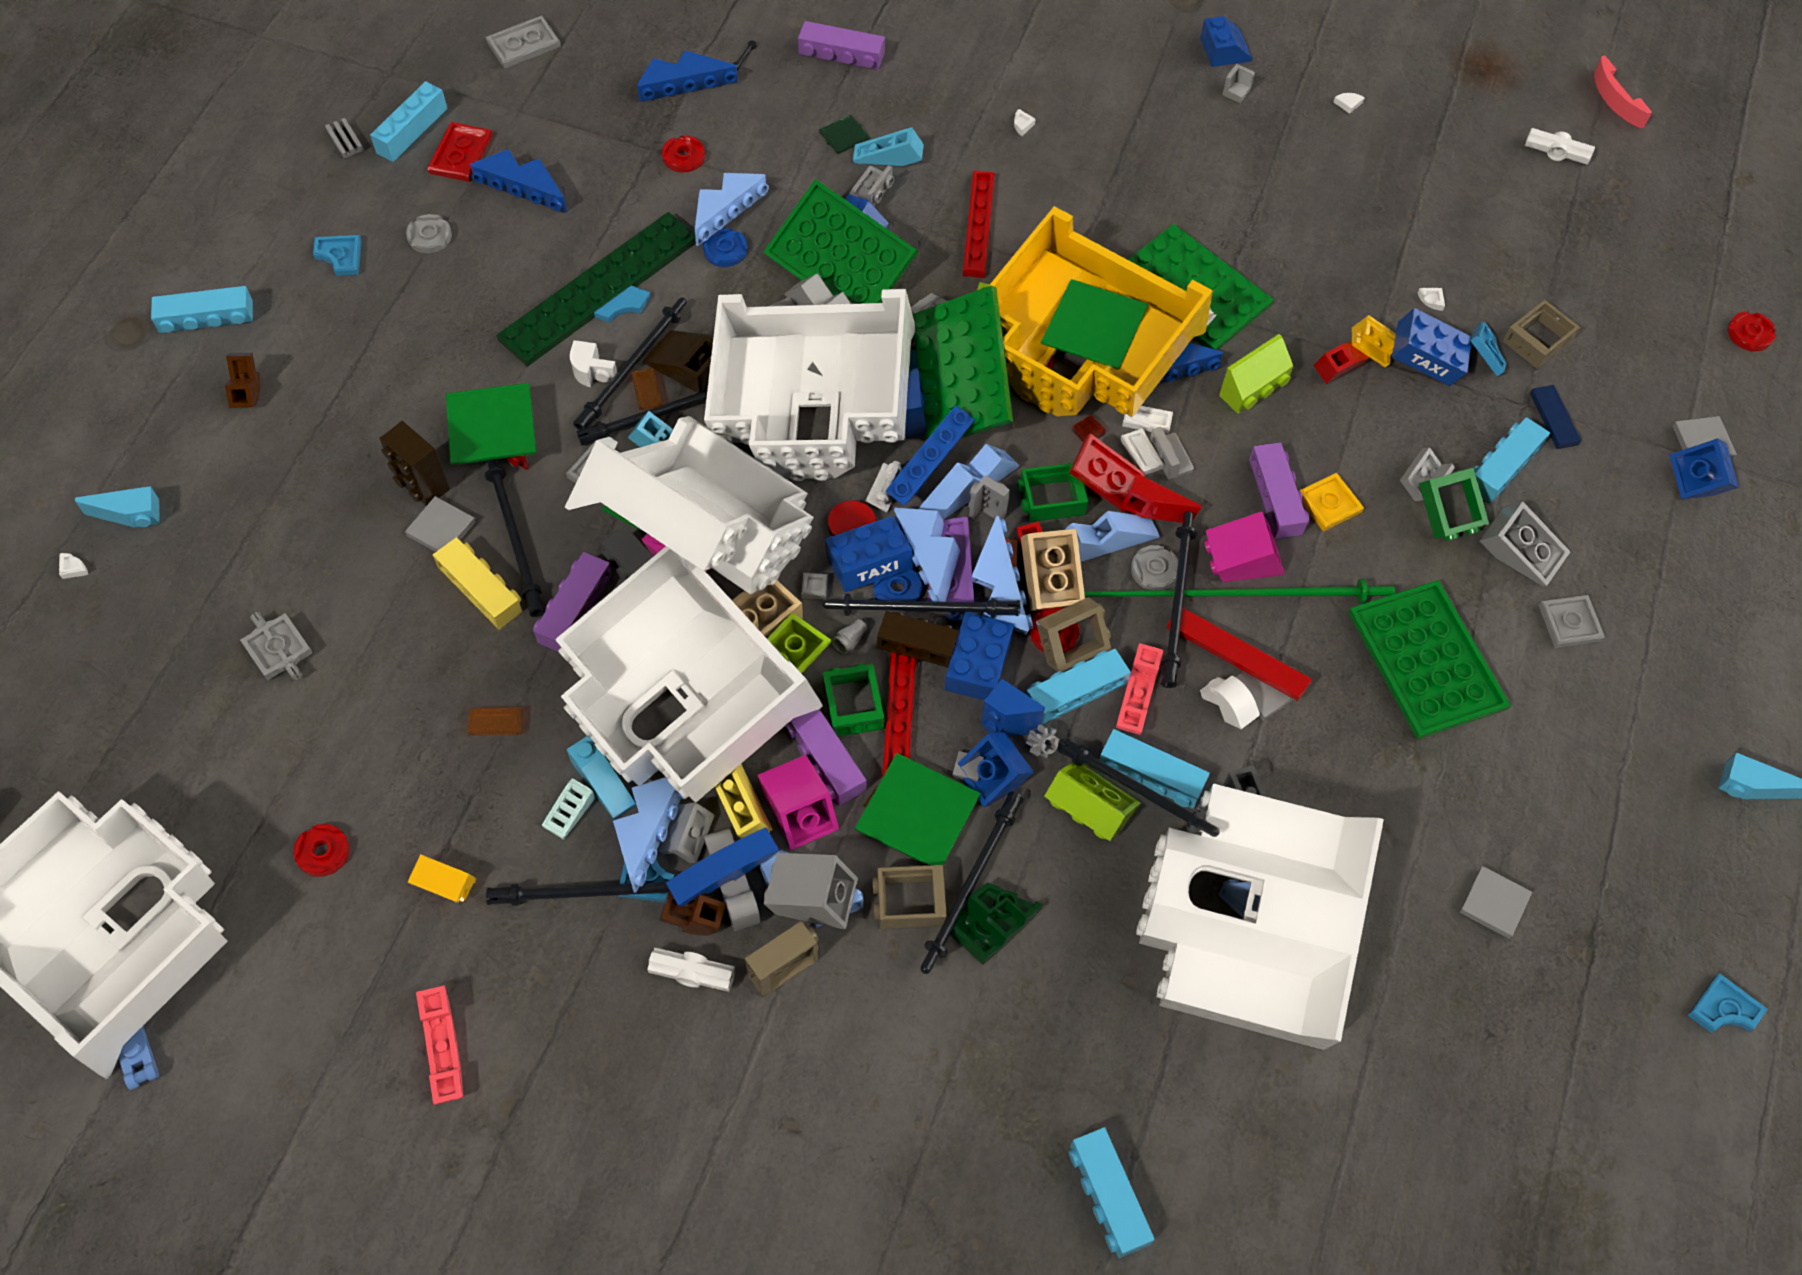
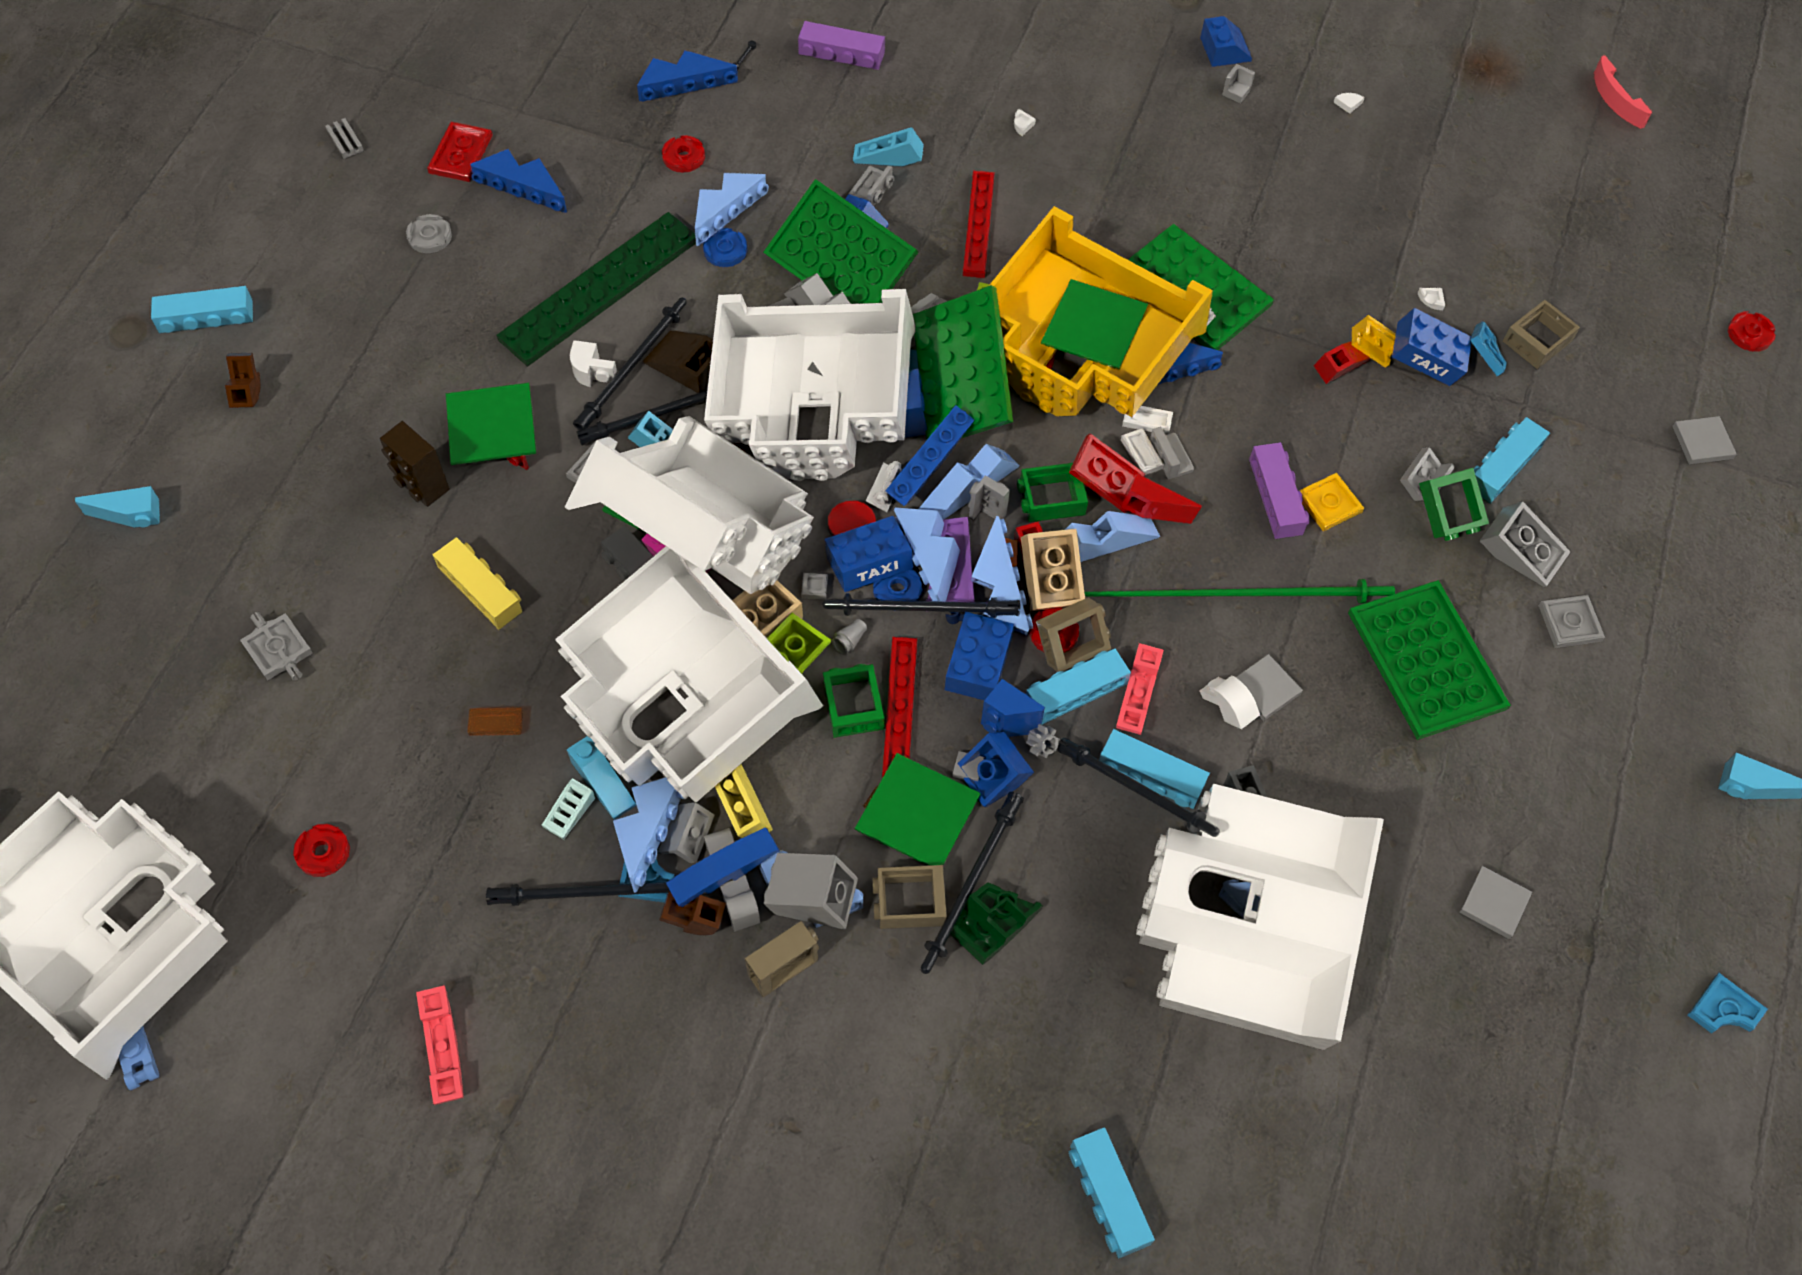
white tile [59,553,88,579] -> none
dark azure tile [313,235,362,276] -> none
medium azure brick [370,81,448,162] -> none
light grey tile [405,497,476,552] -> none
yellow hinge [408,854,477,903] -> none
black bar [485,459,545,617] -> none
light grey tile [486,16,561,69] -> none
medium lavender brick [533,552,612,651] -> none
dark azure tile [594,286,651,323] -> none
clear orange tile [631,367,662,410] -> none
white piece [648,948,735,992] -> none
dark pink slope [758,755,839,850] -> none
medium lavender brick [784,709,866,806] -> none
clear green piece [819,115,869,154] -> none
dark brown brick [876,611,959,668] -> none
lime slope [1044,762,1141,841] -> none
clear red tile [1072,415,1106,442] -> none
light grey tile [1131,545,1178,590] -> none
black bar [1160,511,1197,688] -> none
red tile [1167,608,1312,701] -> none
dark pink slope [1204,511,1285,582] -> none
lime slope [1219,334,1293,414] -> none
white piece [1525,128,1595,165] -> none
dark blue tile [1530,385,1581,449] -> none
blue slope [1669,438,1739,500] -> none

